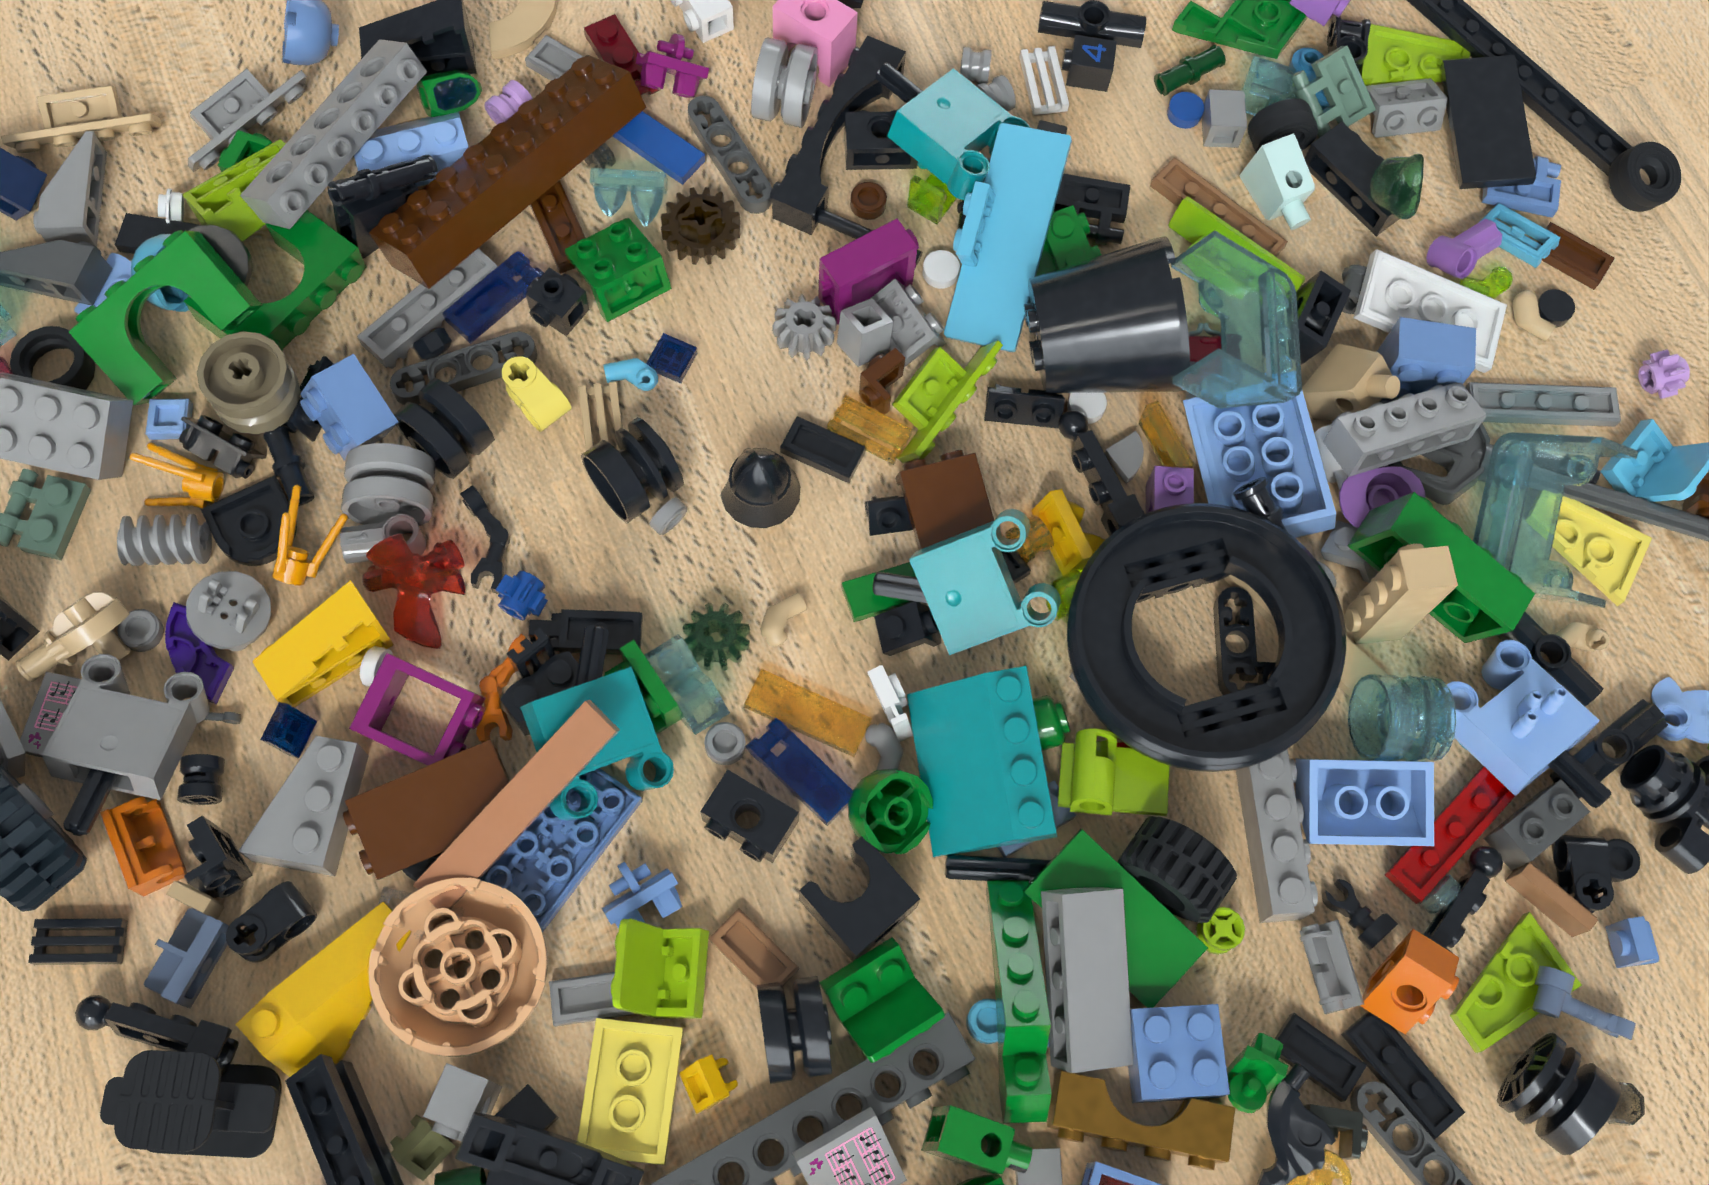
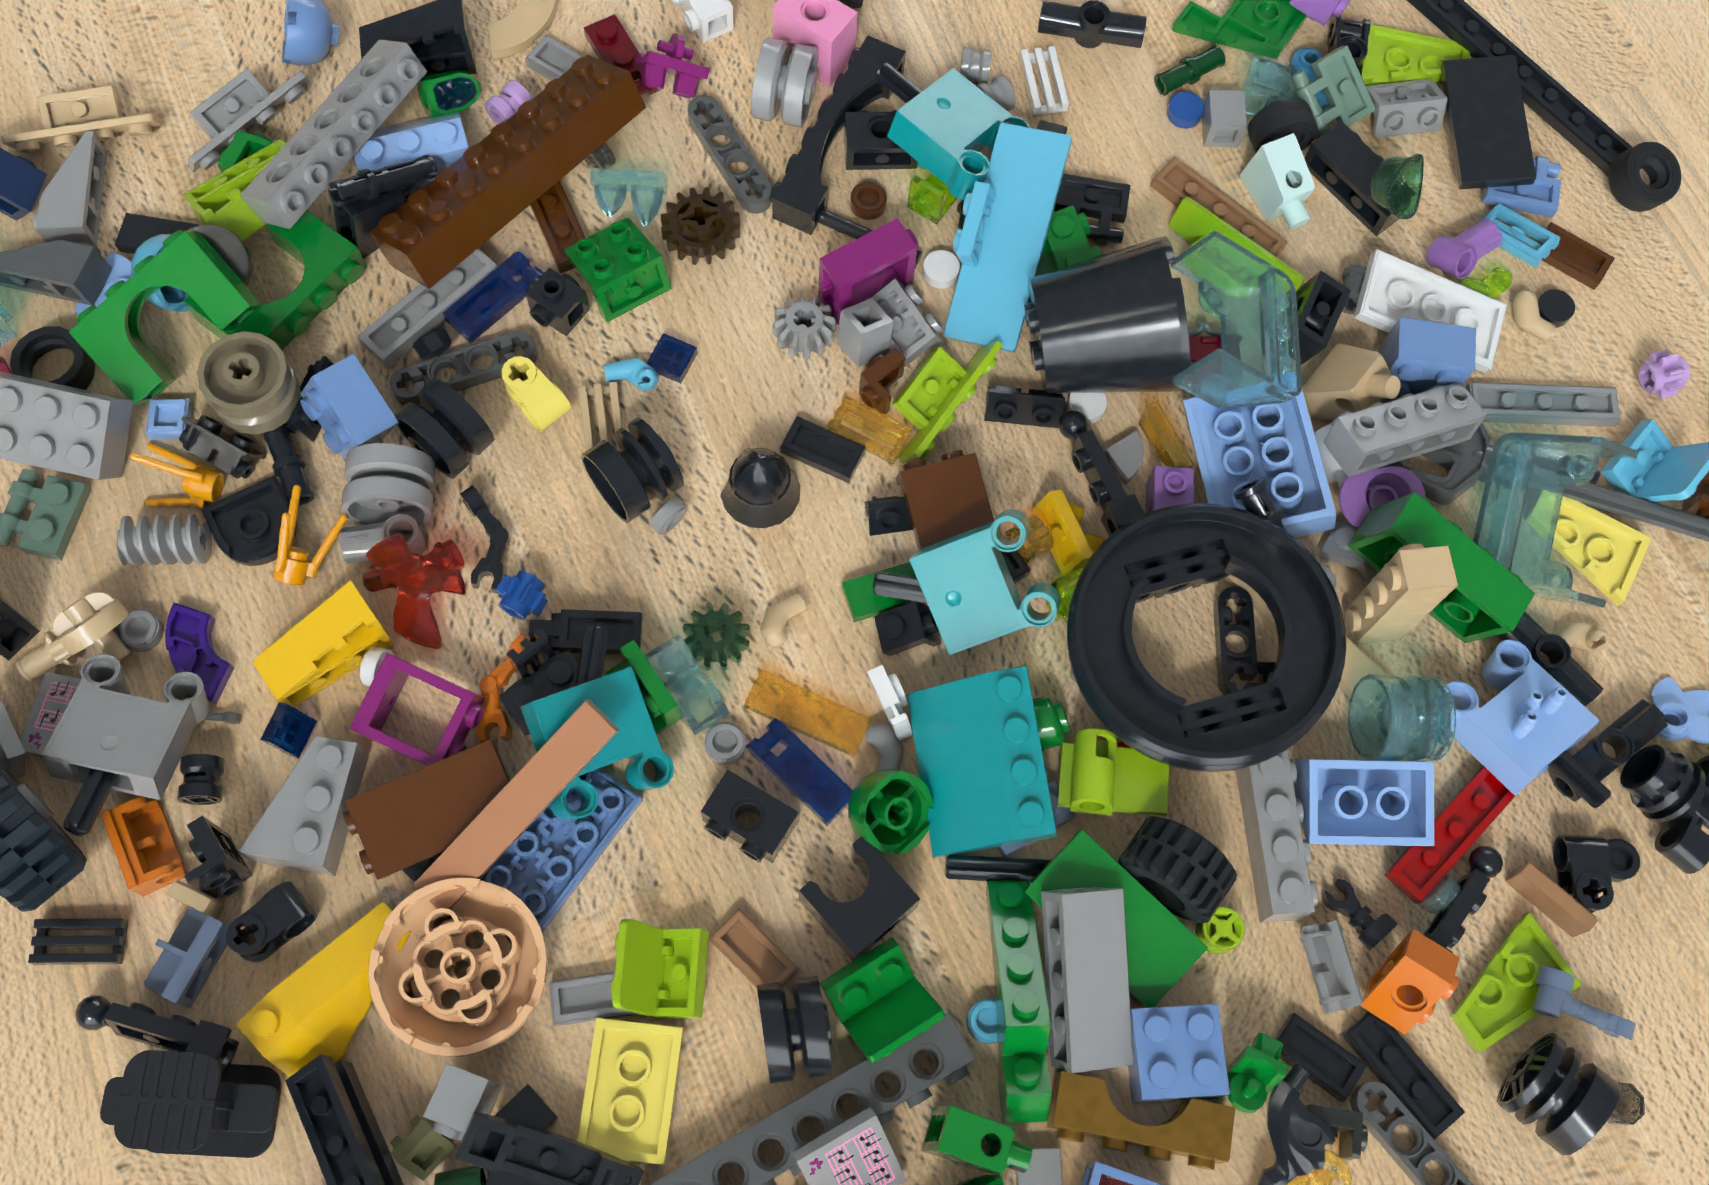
white plate [158,189,184,223] -> none
light grey plate [186,571,271,651] -> none
medium blue hips [602,861,682,928] -> none
blue tile [613,111,705,185] -> none
yellow tile [679,1054,738,1114] -> none
black brick [1061,35,1117,92] -> none
dark grey brick [1483,779,1590,871] -> none
medium blue bracket [1605,916,1659,968] -> none

